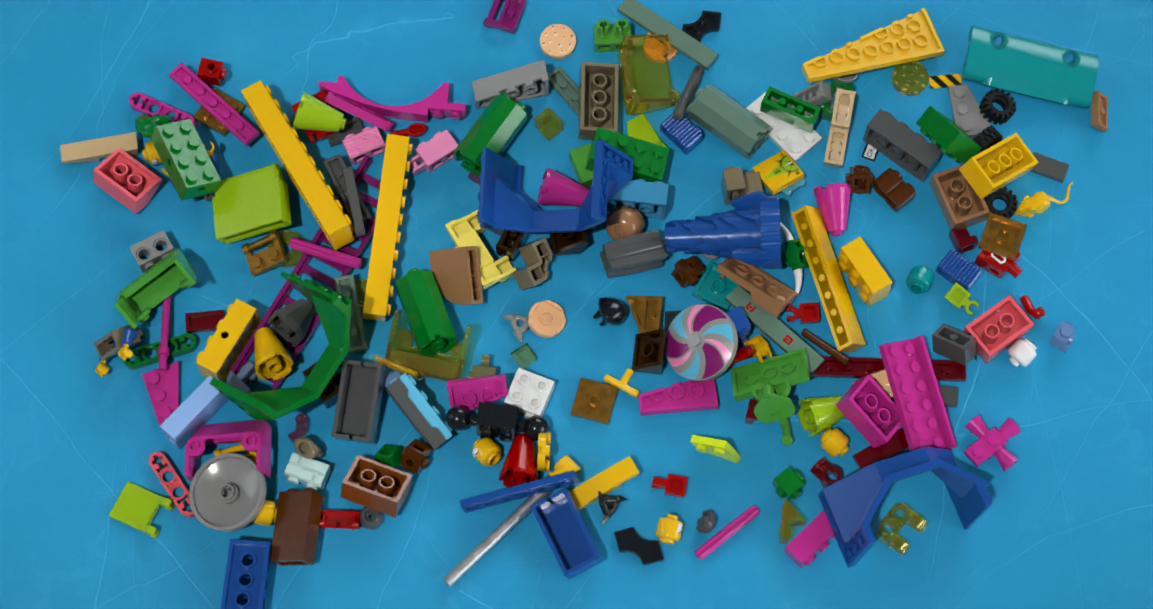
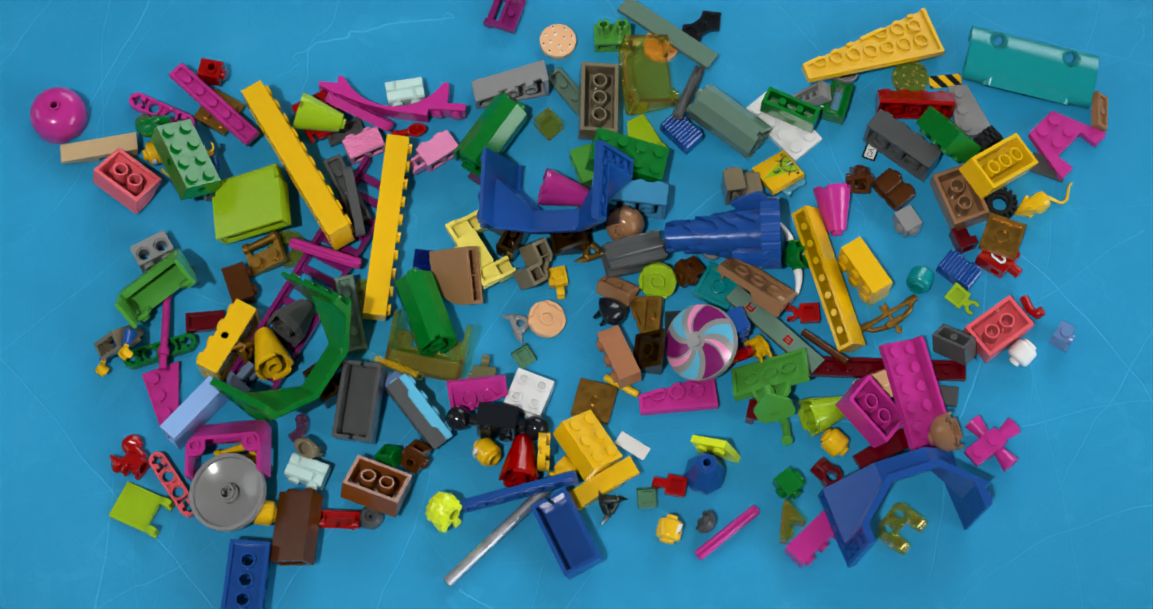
black tile [614,527,663,566] -> none
tan slope [823,88,856,169] -> none
black tyre [979,88,1016,125] -> none
none -> dark pink cylinder [30,87,88,144]
none -> red animal [109,434,149,480]
none -> reddish brown brick [221,262,258,304]
none -> pearl gold piece [232,333,255,364]
none -> light aqua brick [385,77,425,106]
none -> clear blue plate [413,249,432,271]
none -> neon yellow animal [425,491,462,533]
none -> yellow plate [547,265,568,300]
none -> yellow brick [552,409,623,481]
none -> pearl gold piece [573,232,603,262]
none -> nougat brick [595,325,642,389]
none -> medium nougat slope [596,275,639,307]
none -> white sticker [615,431,651,460]
none -> clear green tile [636,487,658,509]
none -> lime tile [638,262,677,299]
none -> blue cone [684,452,726,495]
none -> pearl gold piece [860,294,918,334]
none -> red slope [875,89,955,120]
none -> light grey brick [892,205,923,238]
none -> medium nougat cylinder [928,411,963,452]
none -> dark pink wing [1028,111,1106,181]

